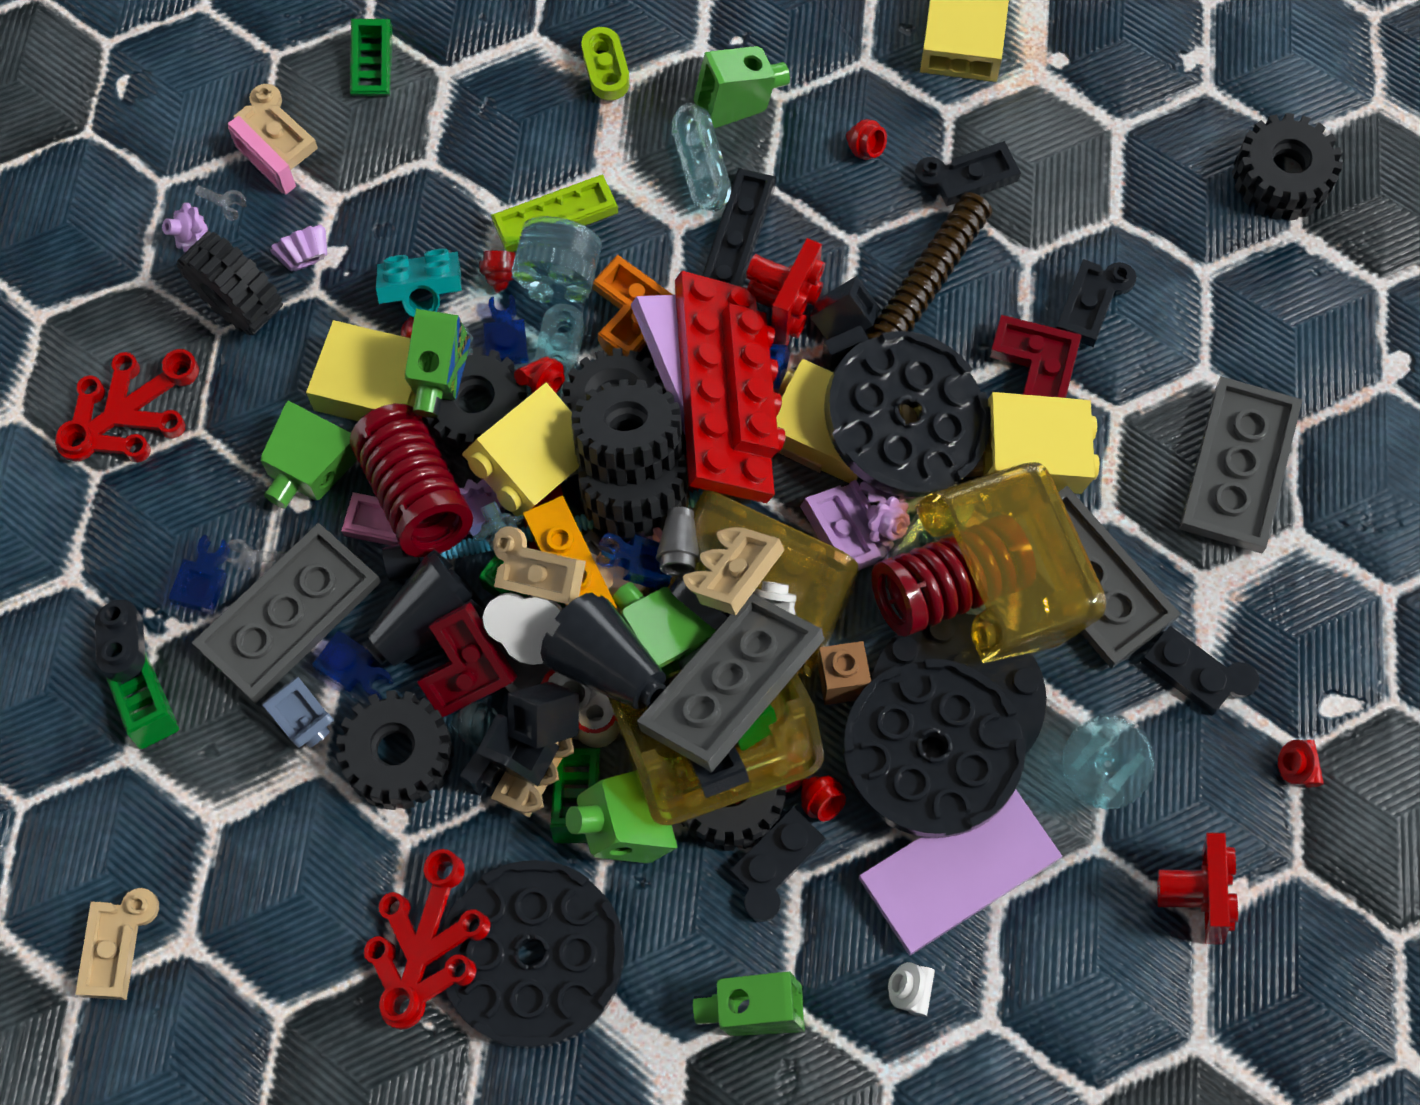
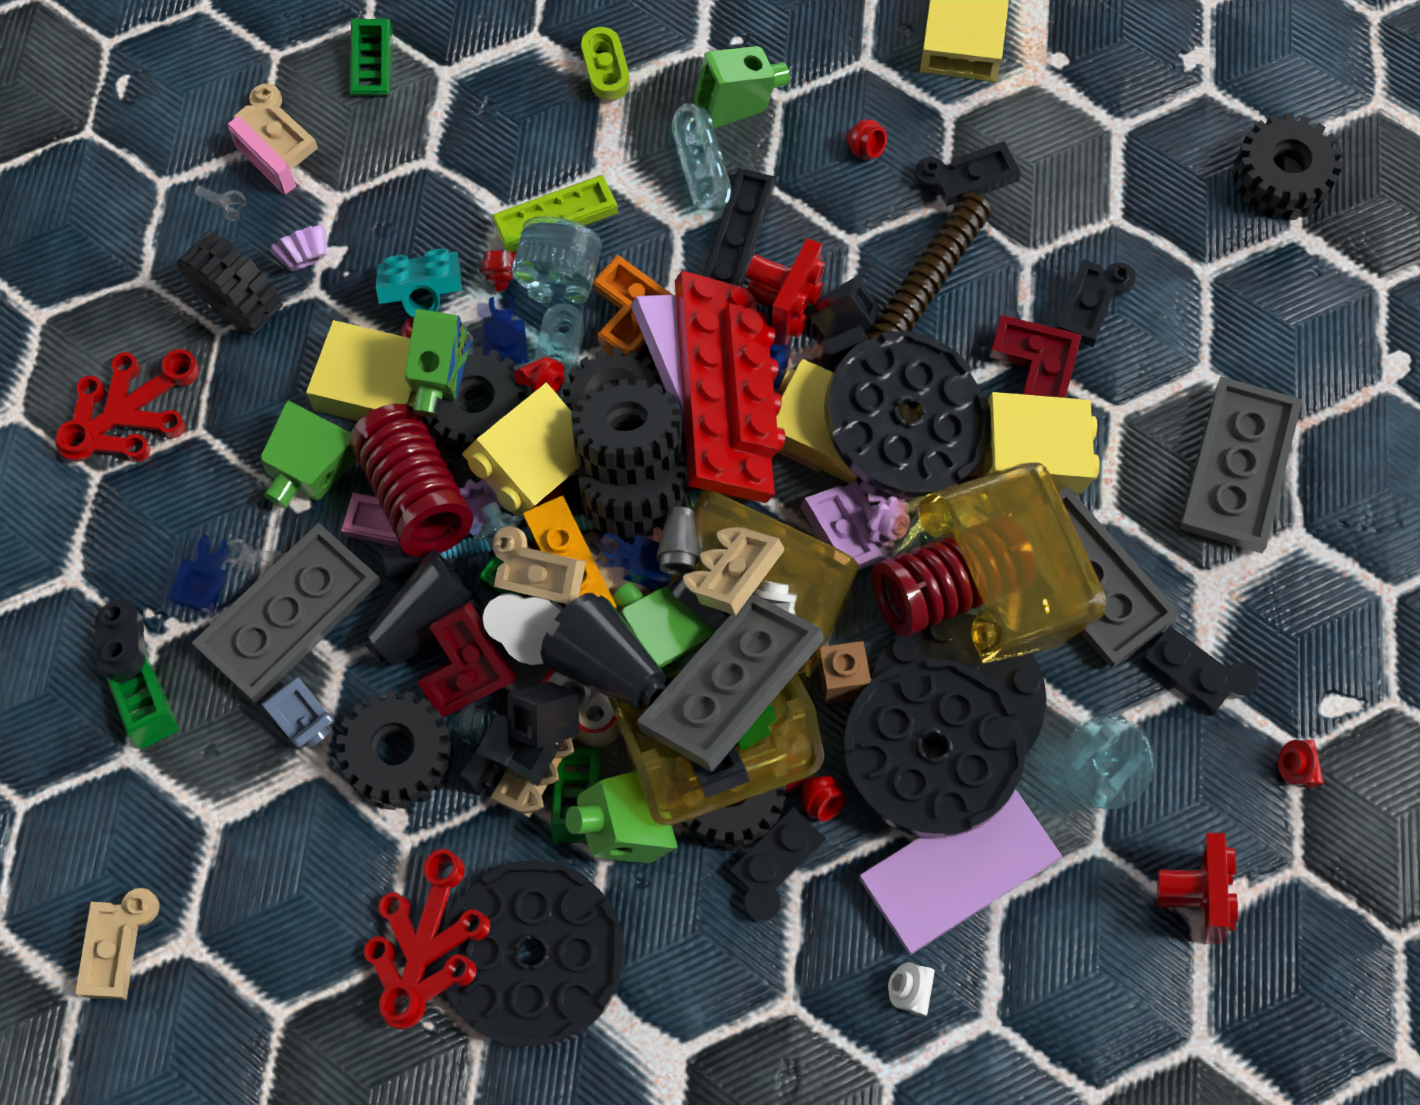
lavender plant [162,203,208,252] -> none
clear blue plate [312,630,394,700] -> none
bright green torso [693,971,805,1036] -> none

